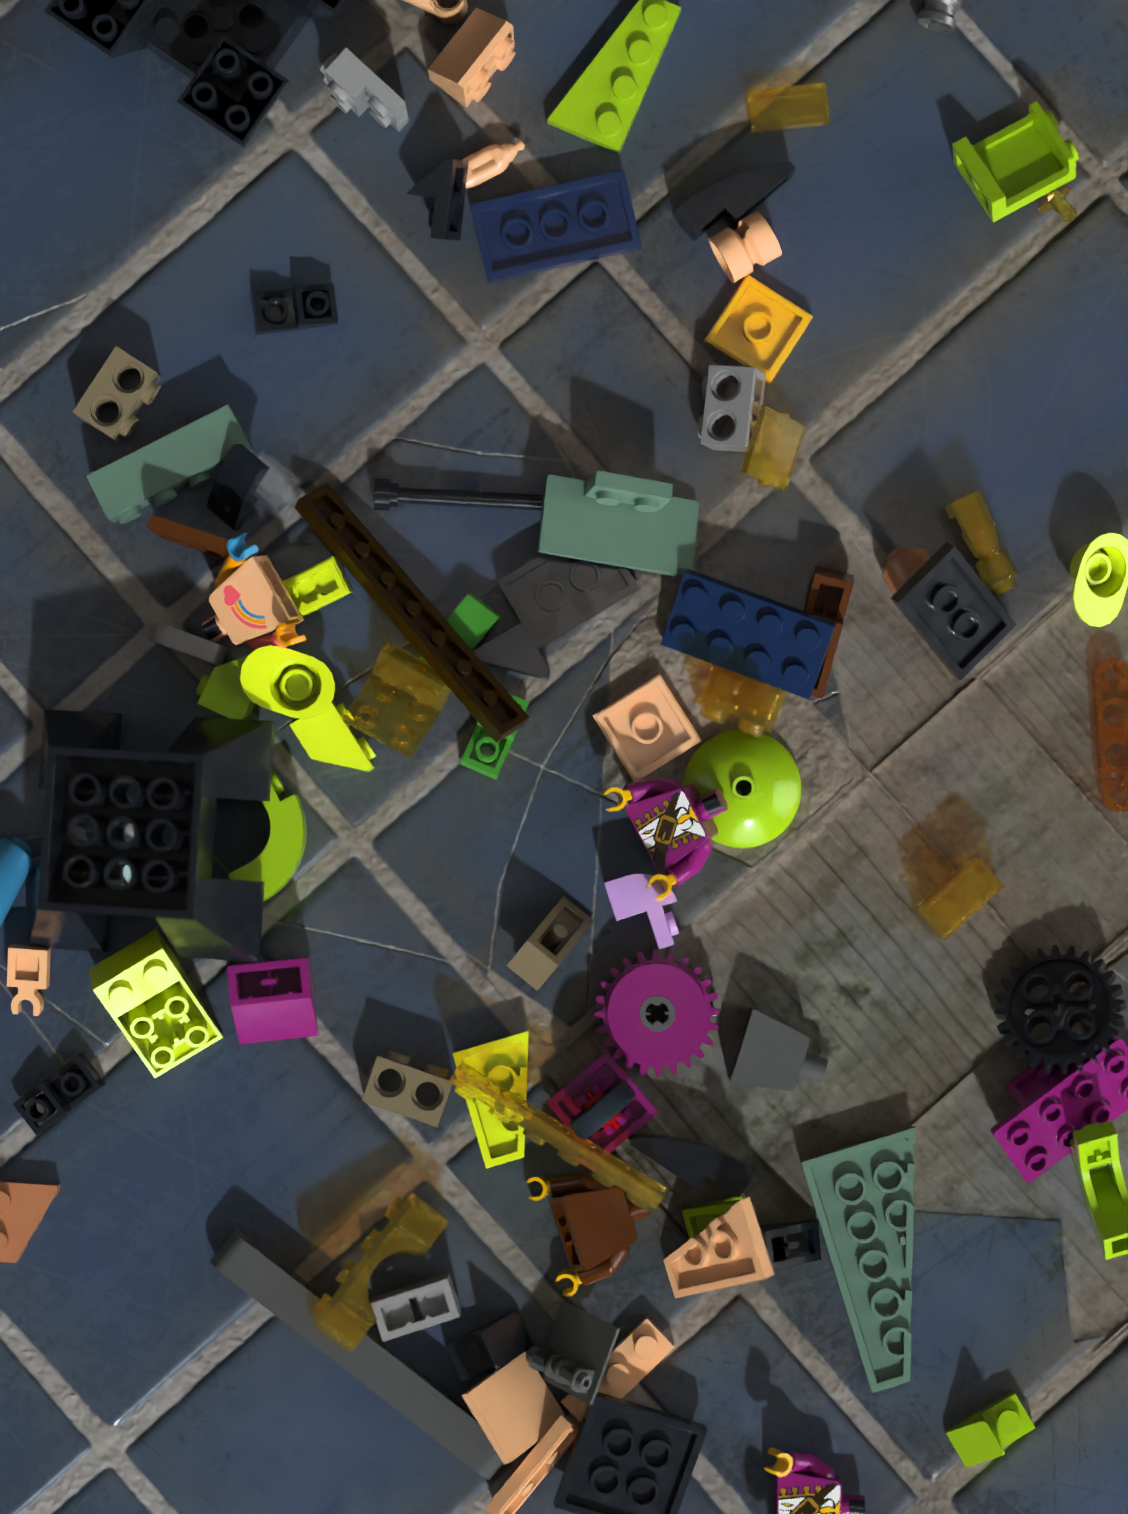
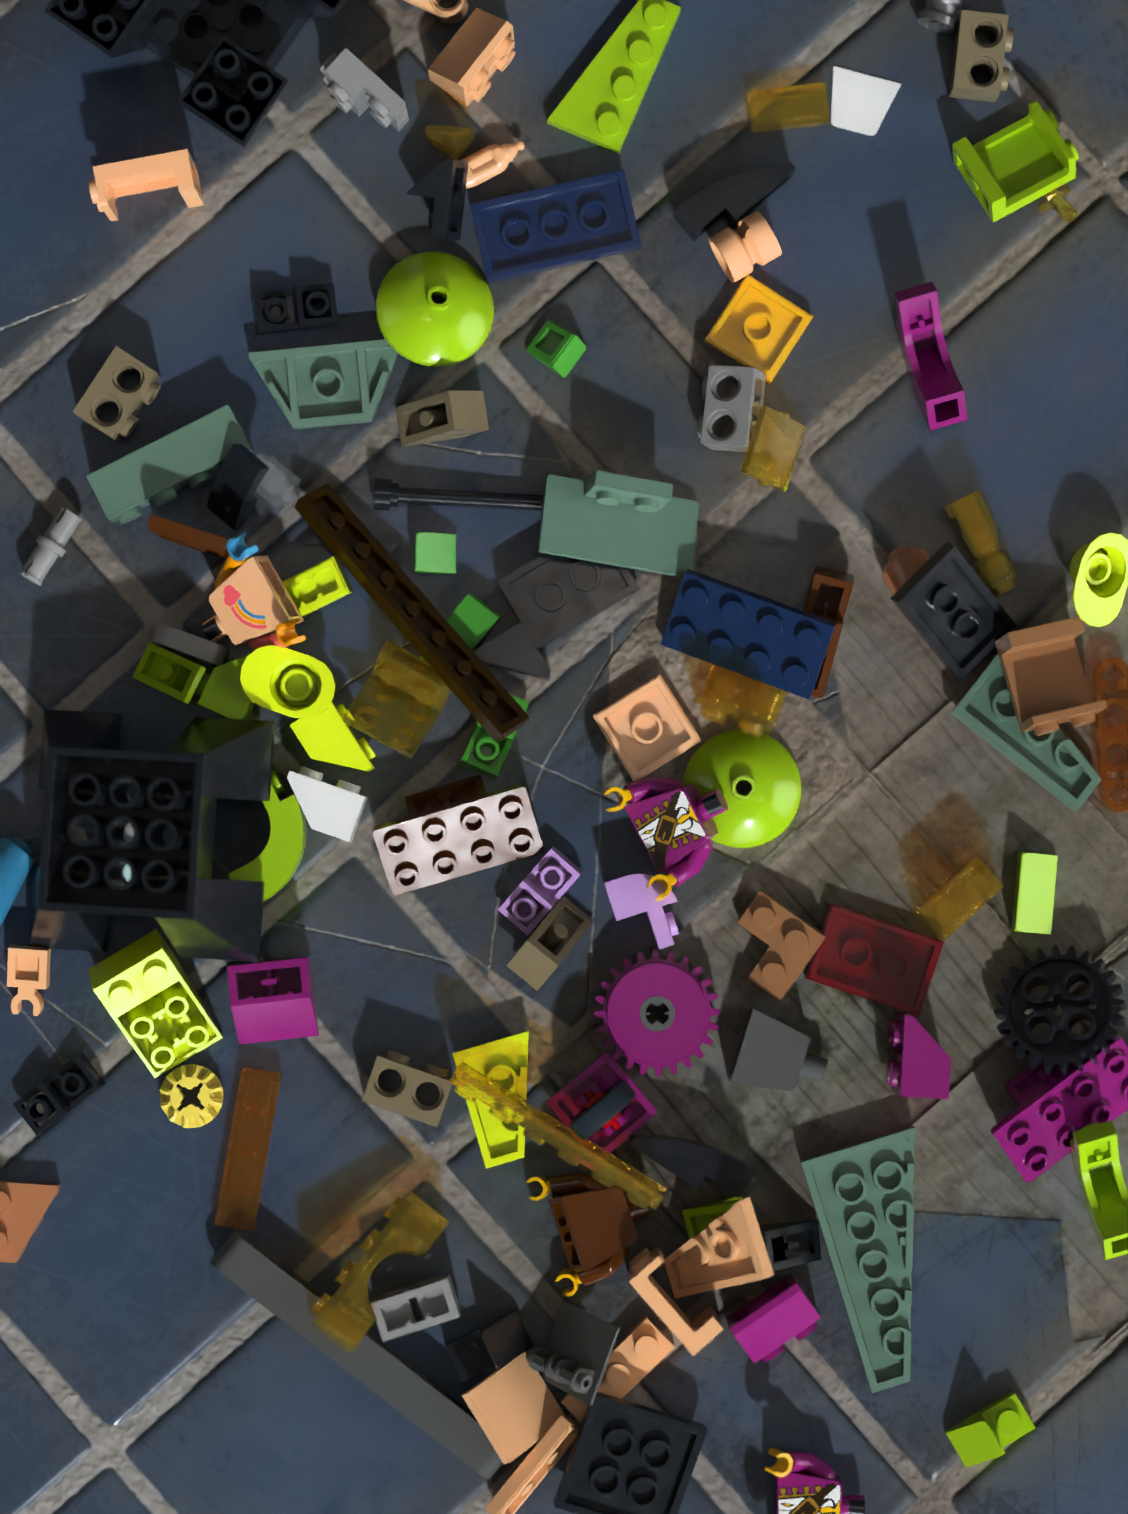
none -> light grey pin [19,506,82,587]
none -> light nougat panel [88,149,204,222]
none -> lime slope [132,642,206,704]
none -> light yellow gear [159,1064,224,1128]
none -> clear orange tile [214,1066,283,1231]
none -> sand green wing [249,339,399,430]
none -> white slope [287,766,367,842]
none -> bracket [372,774,544,896]
none -> lime dish [376,252,494,367]
none -> dark tan slope [396,390,489,446]
none -> bright green slope [415,532,456,574]
none -> clear yellow slope [425,125,475,160]
none -> lavender slope [498,846,583,936]
none -> bright green slope [526,319,586,378]
none -> light nougat panel [627,1246,724,1356]
none -> magenta slope [725,1273,821,1363]
none -> medium nougat plate [738,890,827,1002]
none -> dark red tile [805,903,944,1017]
none -> white sticker [831,66,901,136]
none -> magenta slope [886,1012,951,1099]
none -> magenta arch [894,281,968,431]
none -> dark tan brick [948,10,1014,102]
none -> sand green wing [950,653,1102,812]
none -> medium nougat panel [995,617,1107,736]
none -> lime slope [1011,852,1058,935]

